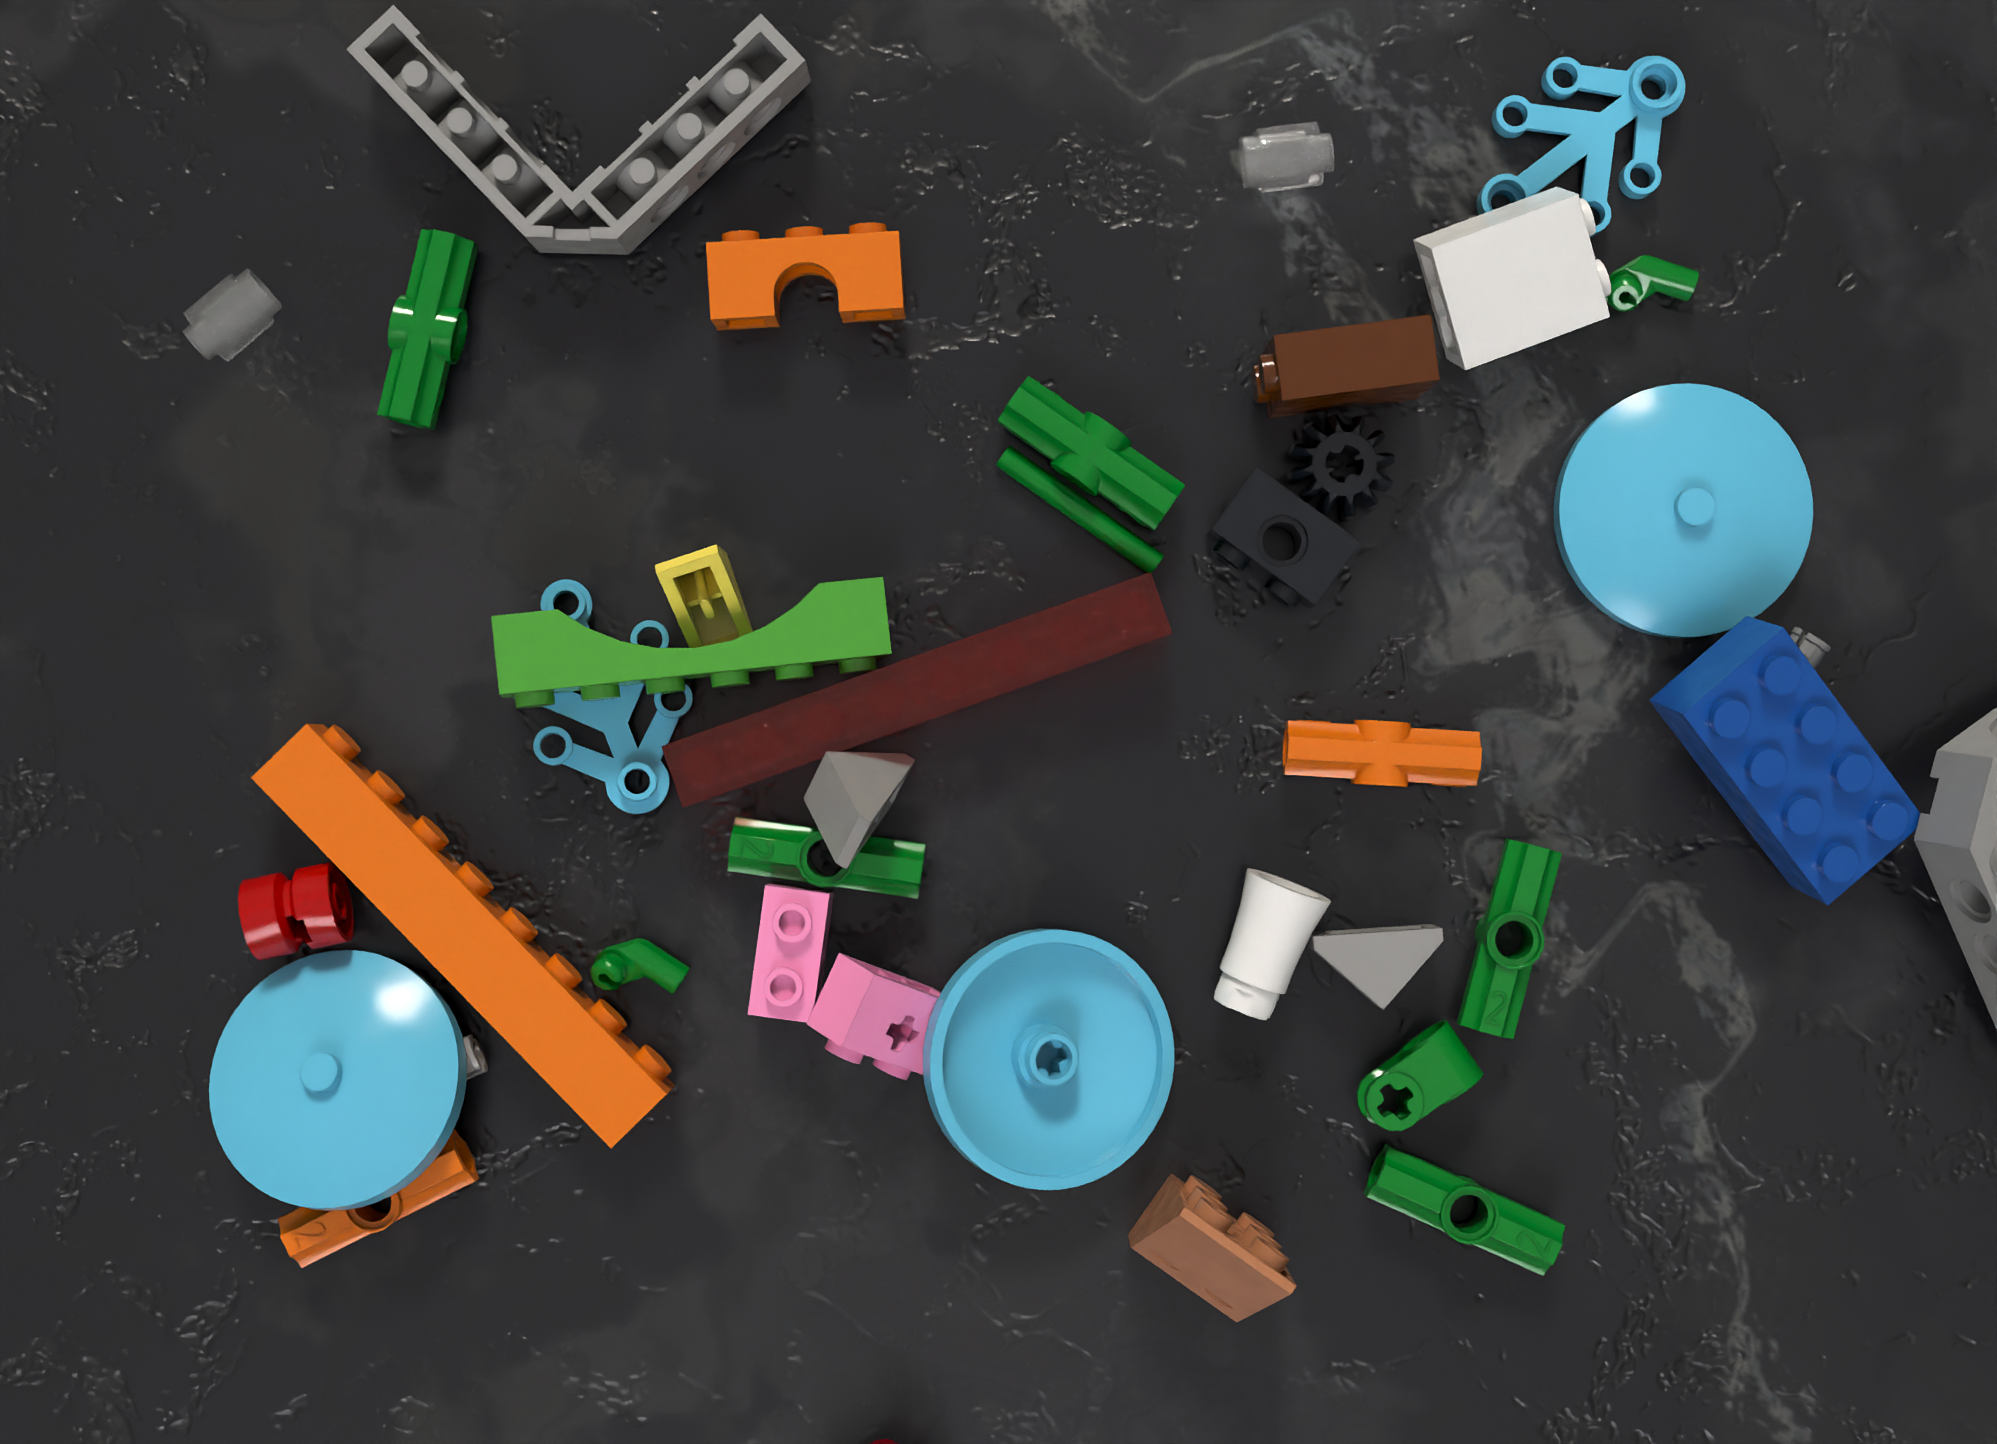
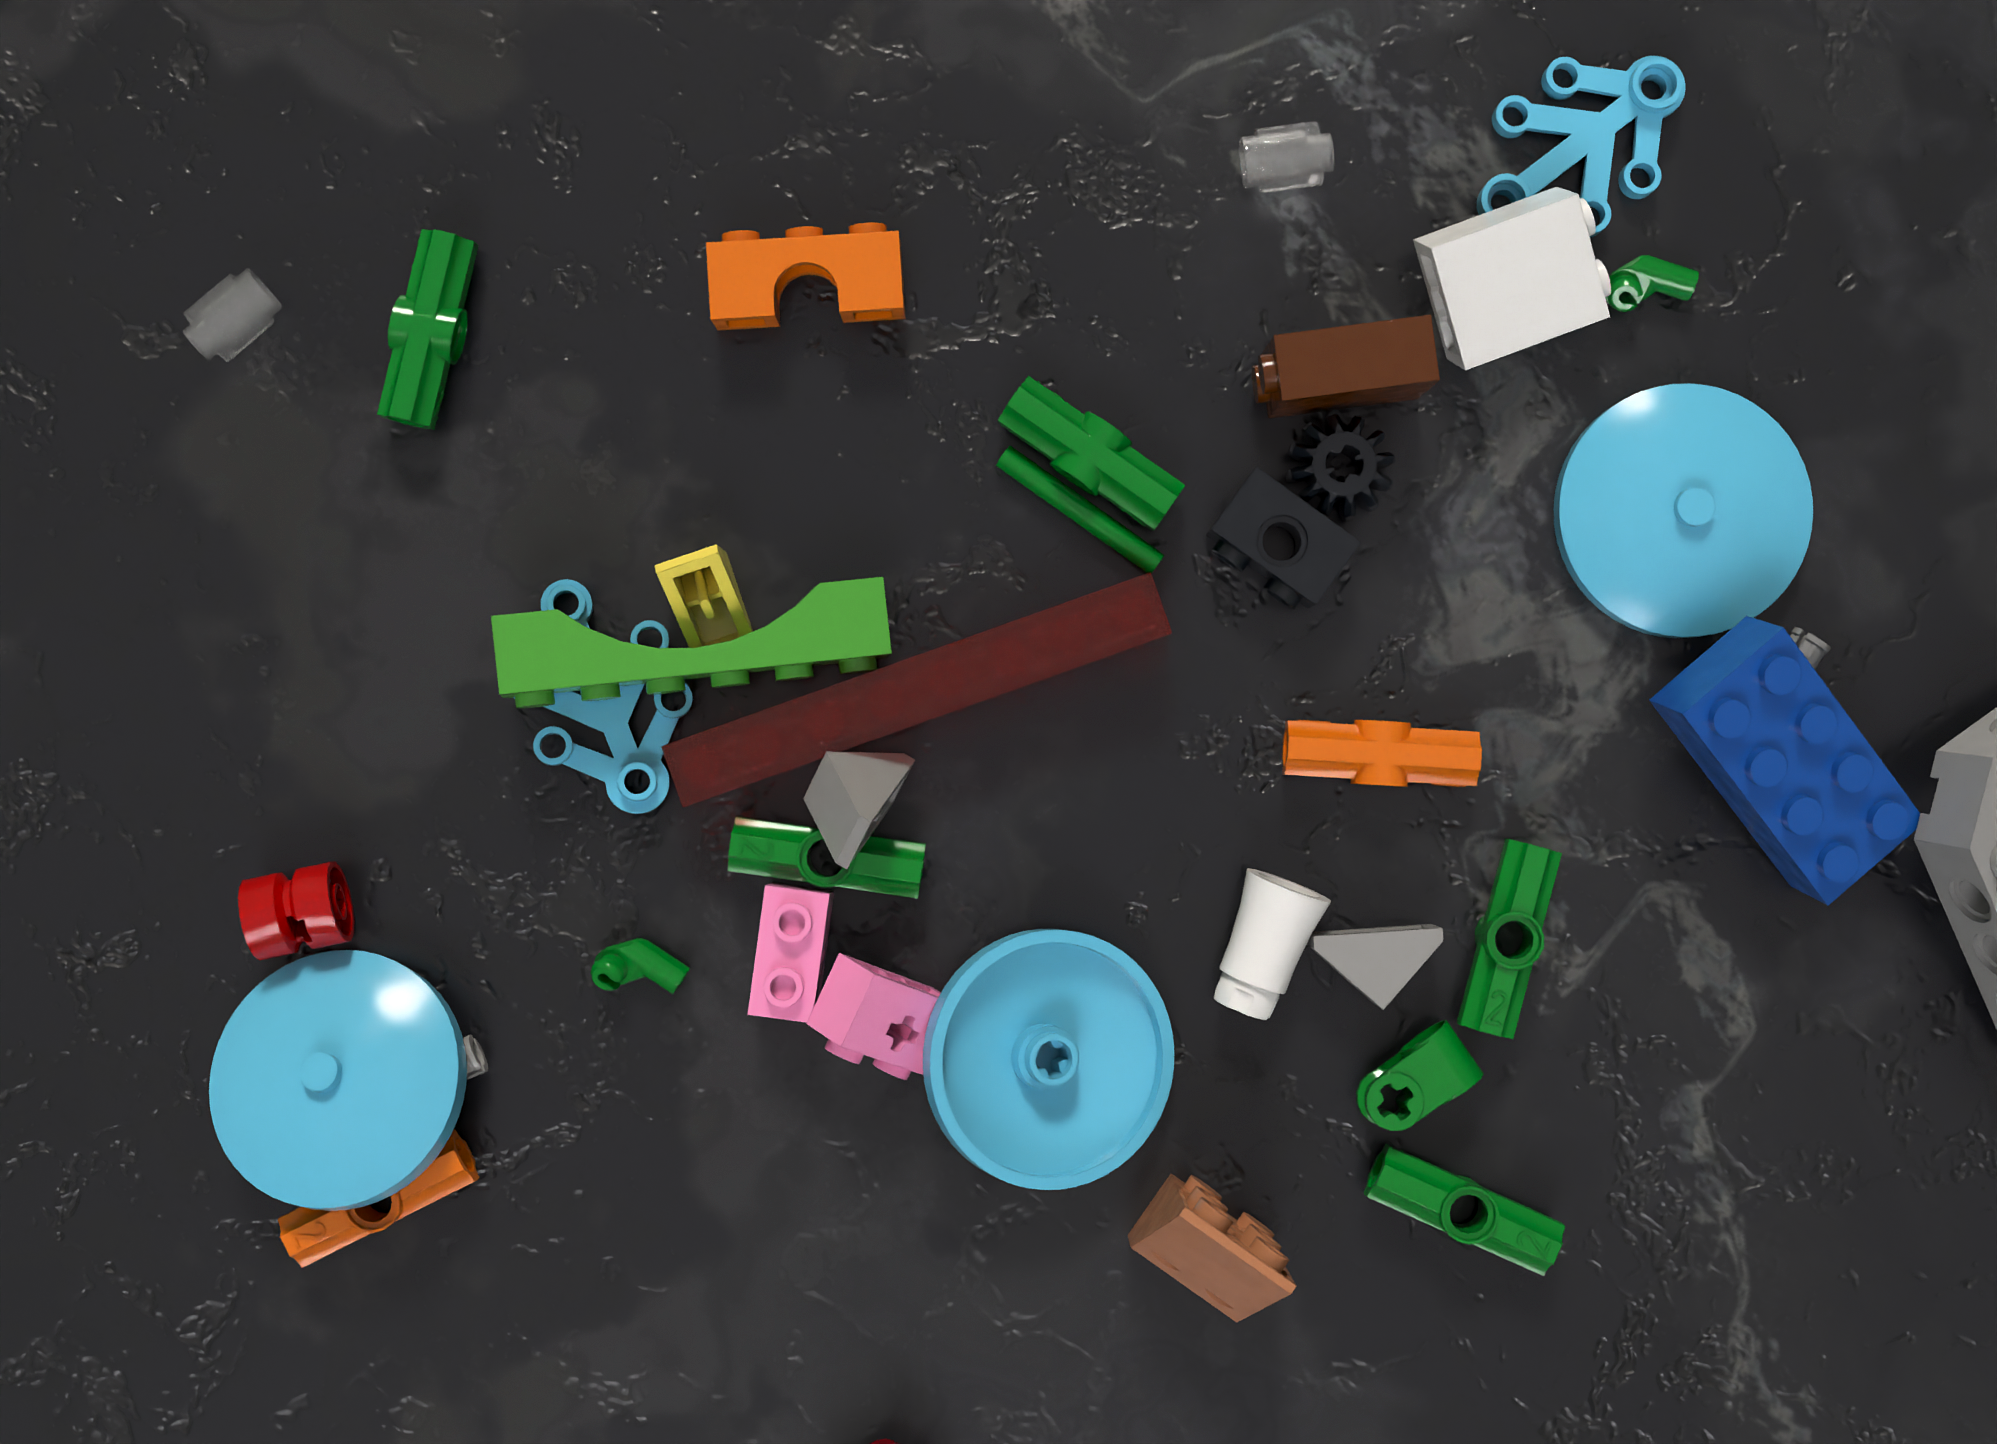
orange brick [251,724,675,1148] -> none
light grey brick [347,5,811,255] -> none

